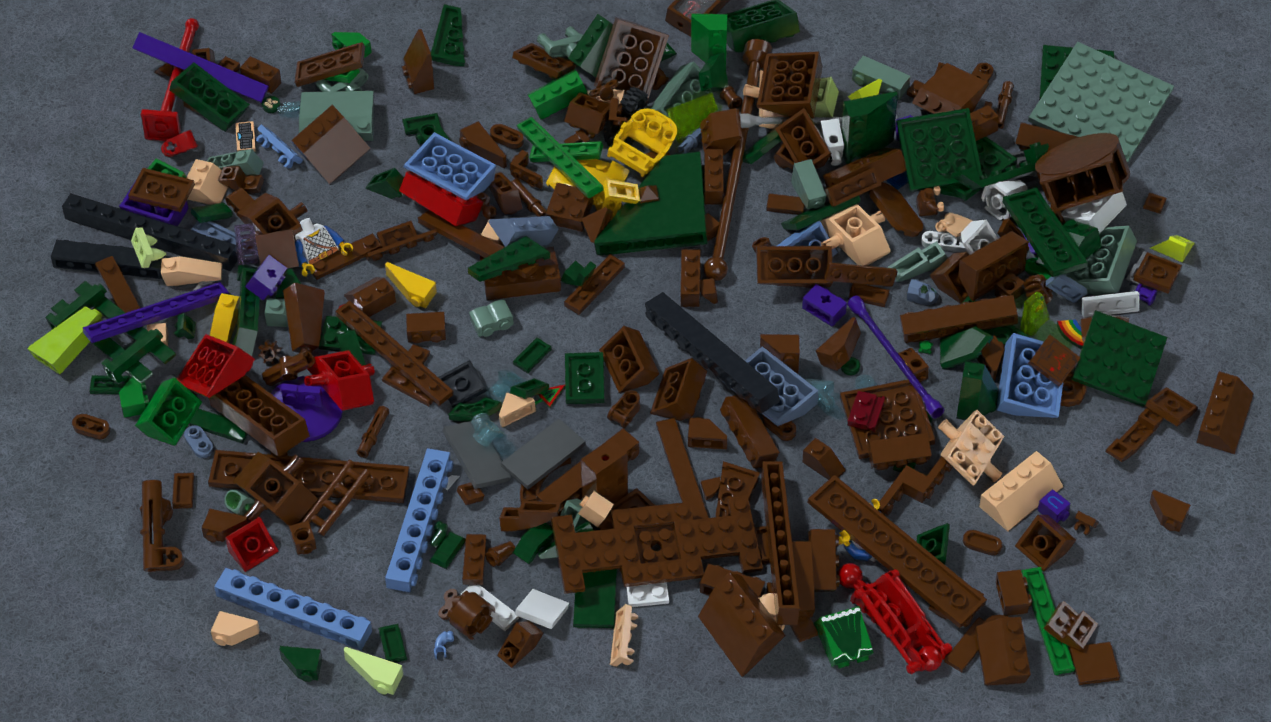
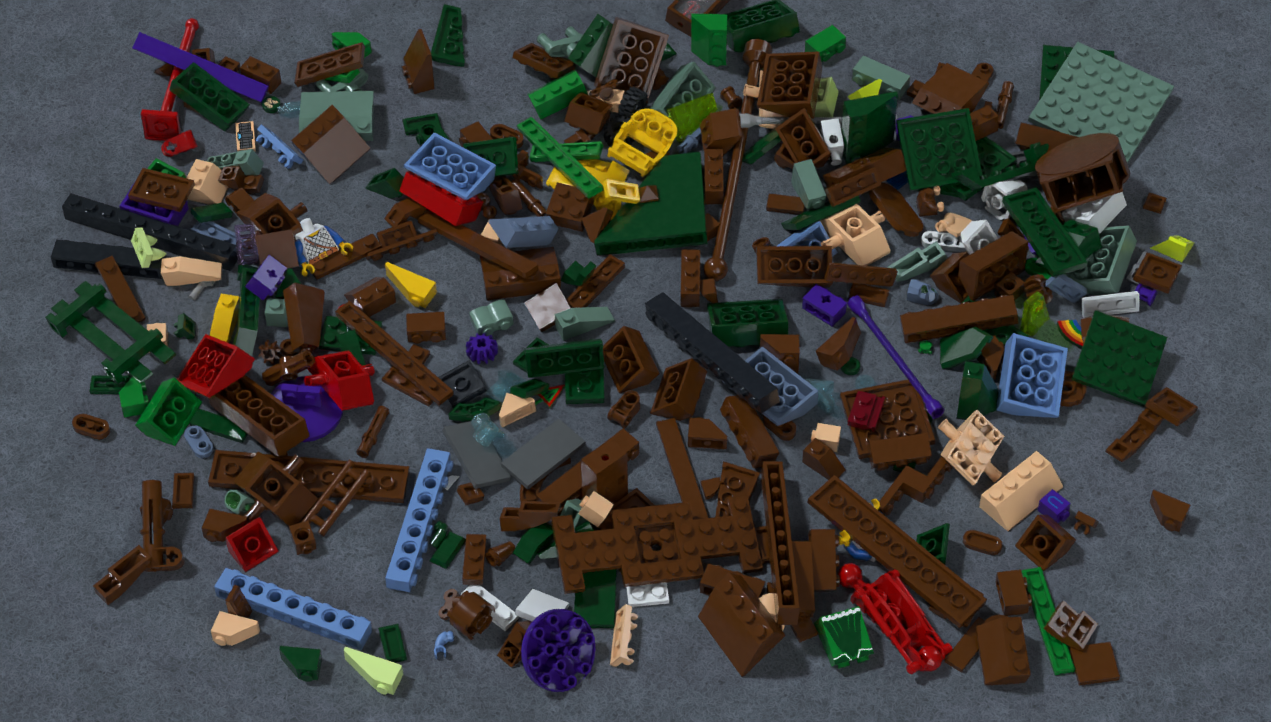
lime slope [27,306,103,374] -> none
dark purple tile [83,282,229,343] -> none
dark green wing [468,236,550,282] -> none
reddish brown bracket [609,98,628,126] -> none
dark green slope [699,53,728,92] -> none
reddish brown leg [898,348,929,382] -> none
reddish brown tile [1028,334,1081,386] -> none
reddish brown slope [1196,371,1254,454] -> none
none -> reddish brown slope [93,545,152,605]
none -> reddish brown slope [225,585,252,618]
none -> reddish brown tile [280,339,297,356]
none -> reddish brown slope [384,198,427,227]
none -> dark green plate [463,137,519,177]
none -> dark purple gear [466,332,498,365]
none -> dark purple bracket [521,609,596,692]
none -> tile [524,283,571,332]
none -> dark green slope [524,339,604,378]
none -> sand green slope [555,307,615,341]
none -> dark green slope [707,299,788,348]
none -> green brick [805,25,846,62]
none -> light nougat brick [811,423,841,452]

